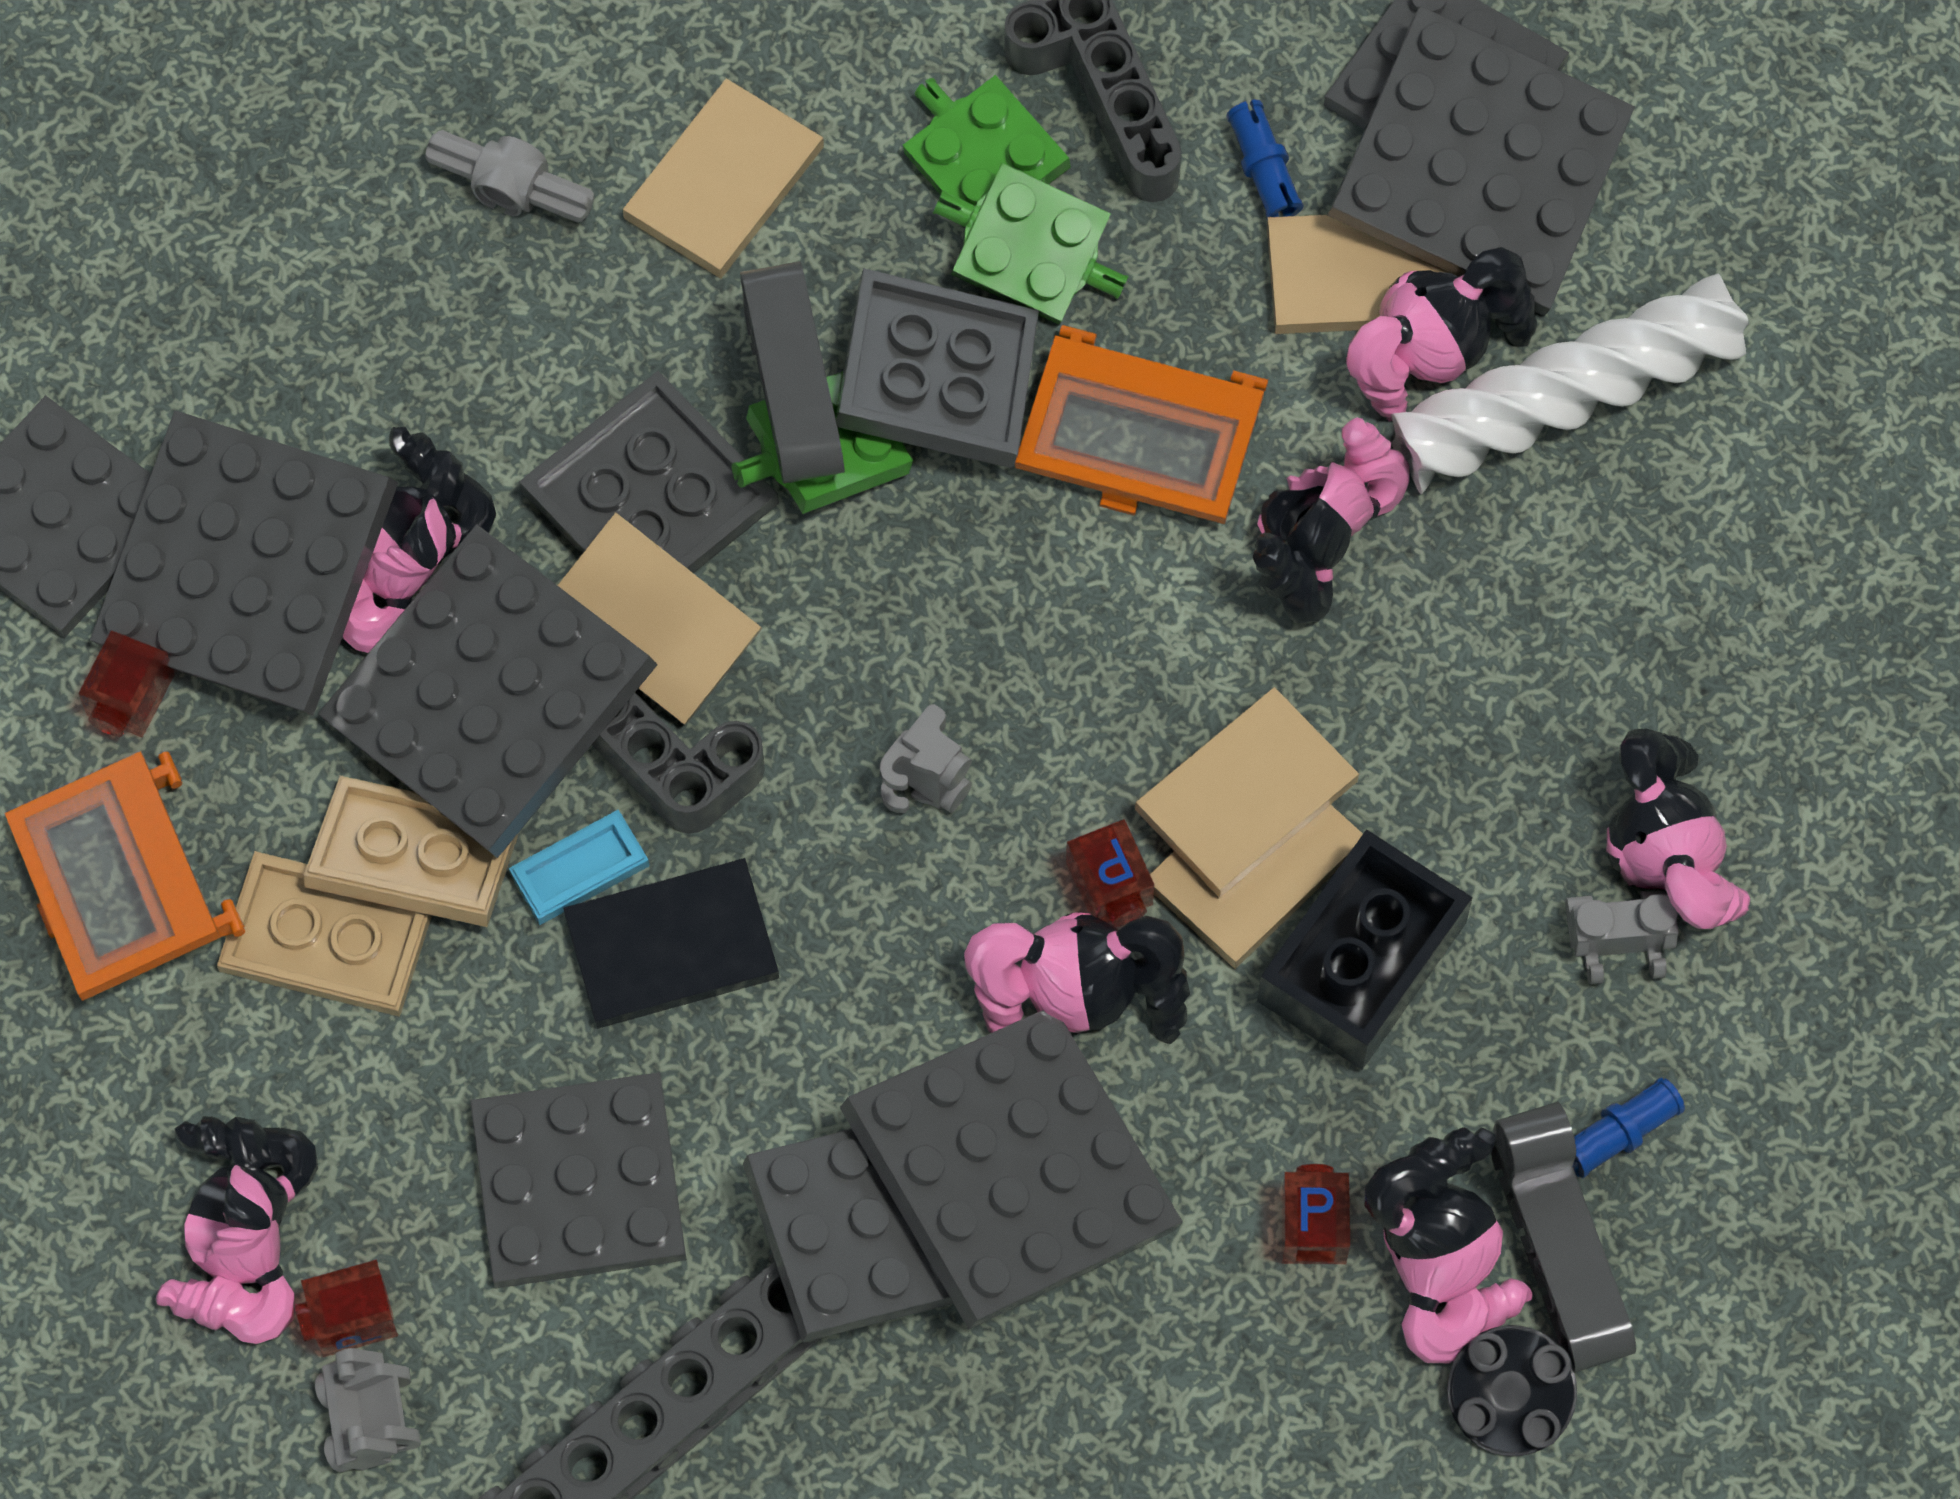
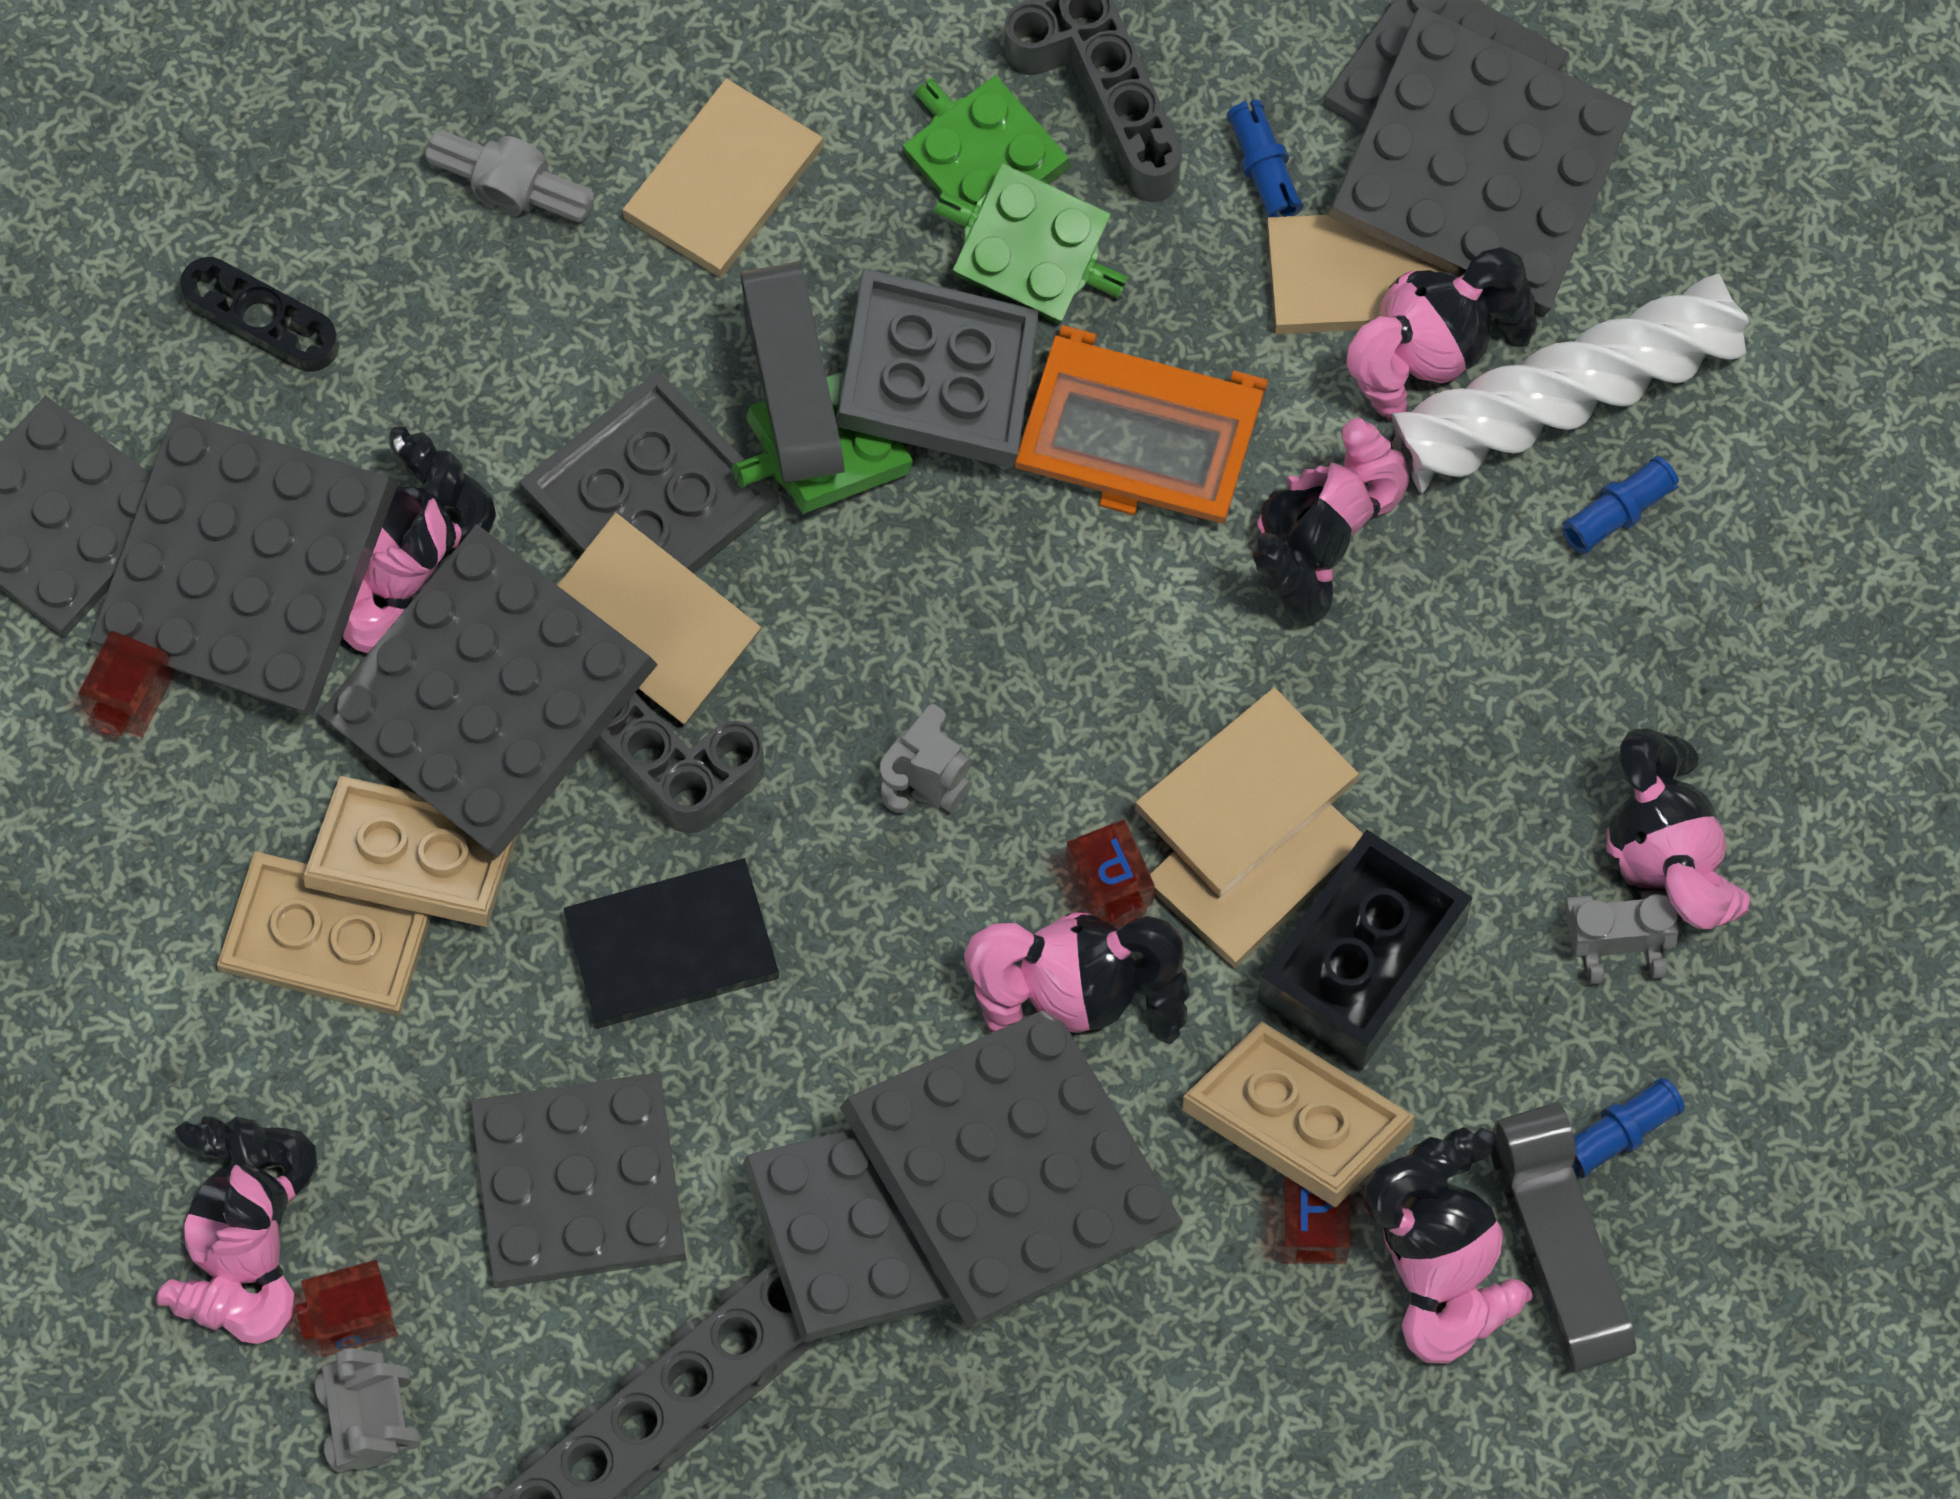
piece [5,751,245,1001] -> none
medium azure tile [509,809,650,925] -> none
black dish [1447,1325,1577,1456] -> none
none -> black beam [180,257,339,372]
none -> tan tile [1182,1022,1415,1208]
none -> blue pin [1562,456,1679,555]

